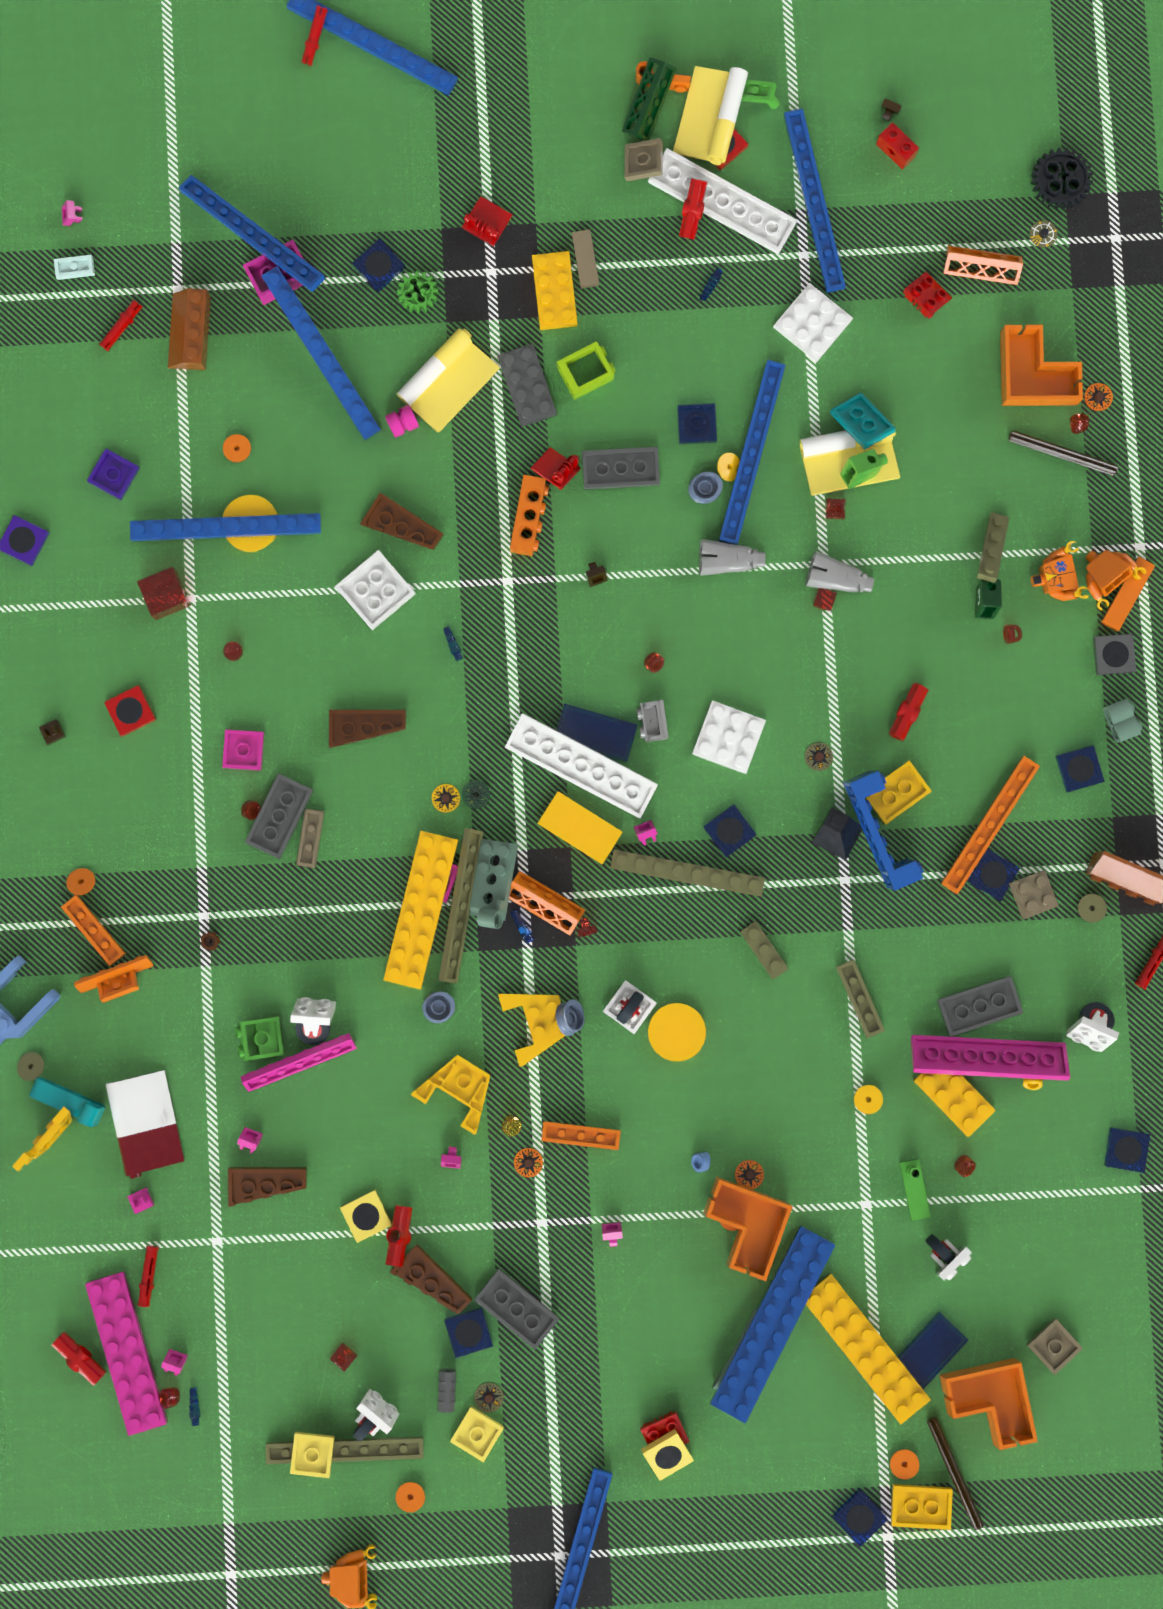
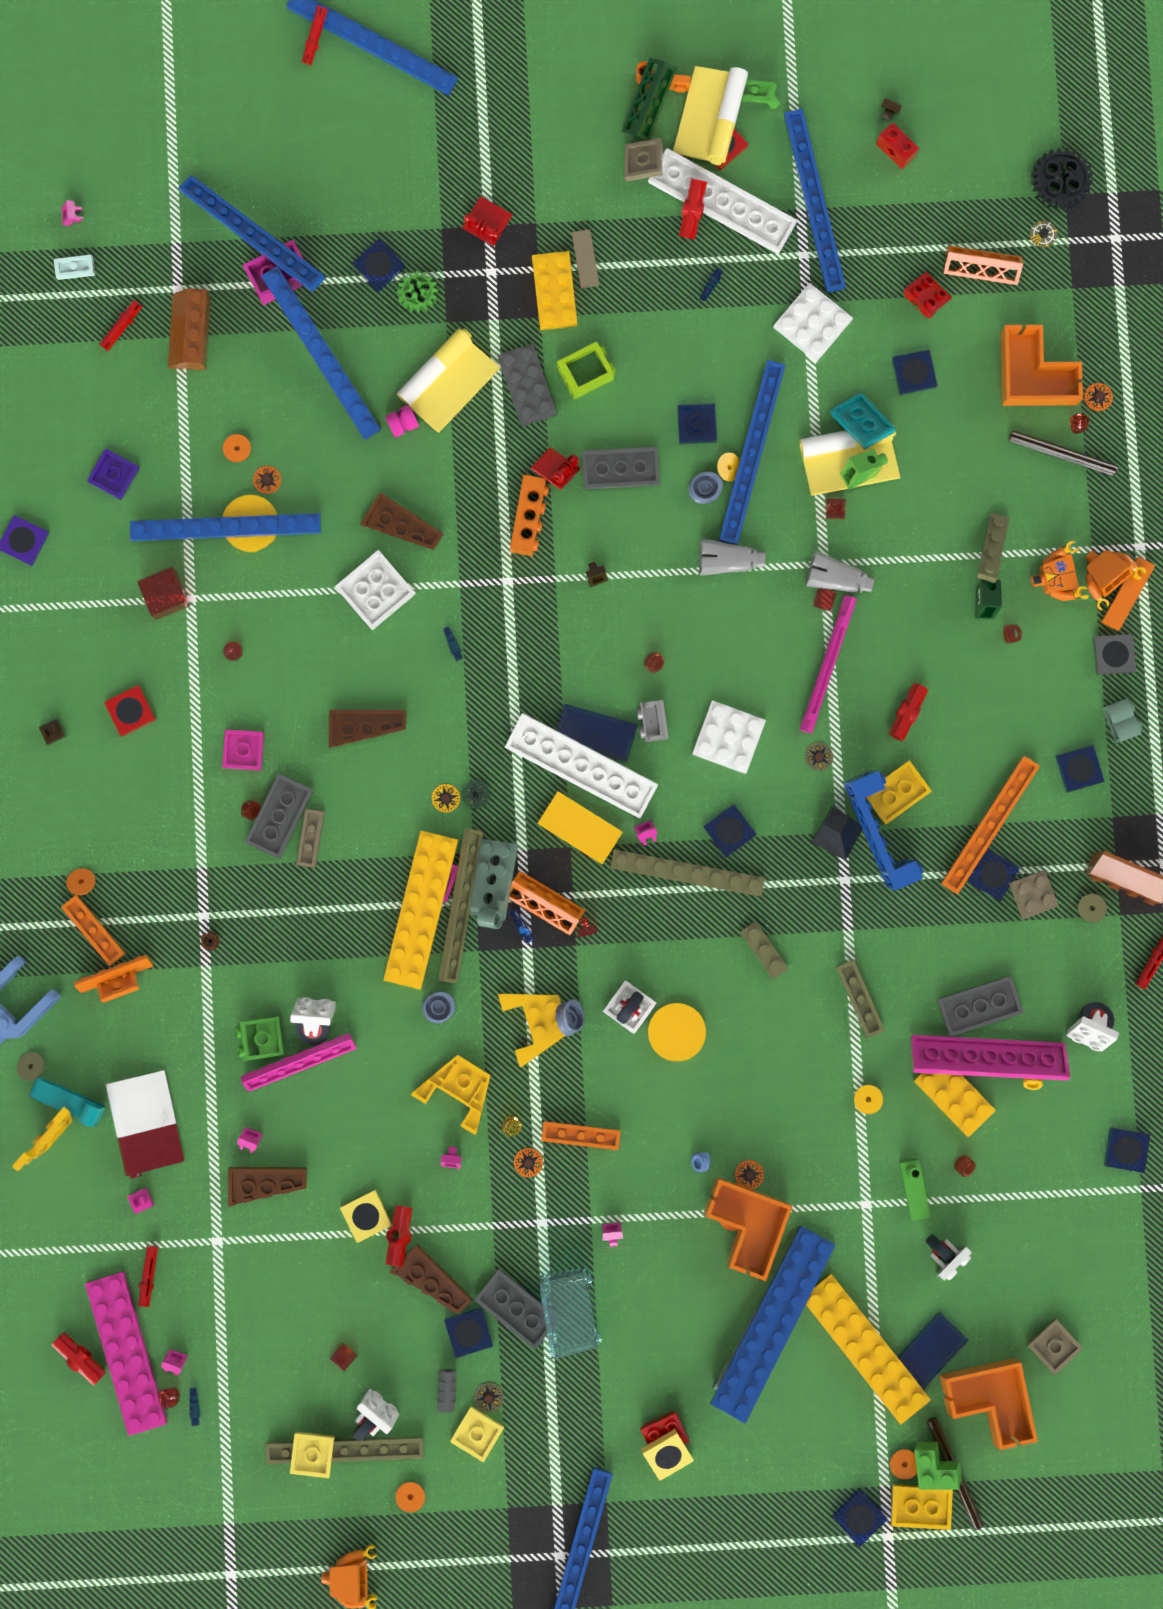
none -> piece [253,466,281,494]
none -> clear light blue windscreen [539,1267,602,1359]
none -> dark pink piece [799,596,857,734]
none -> clear blue tile [892,350,938,395]
none -> bright green brick [914,1442,962,1490]

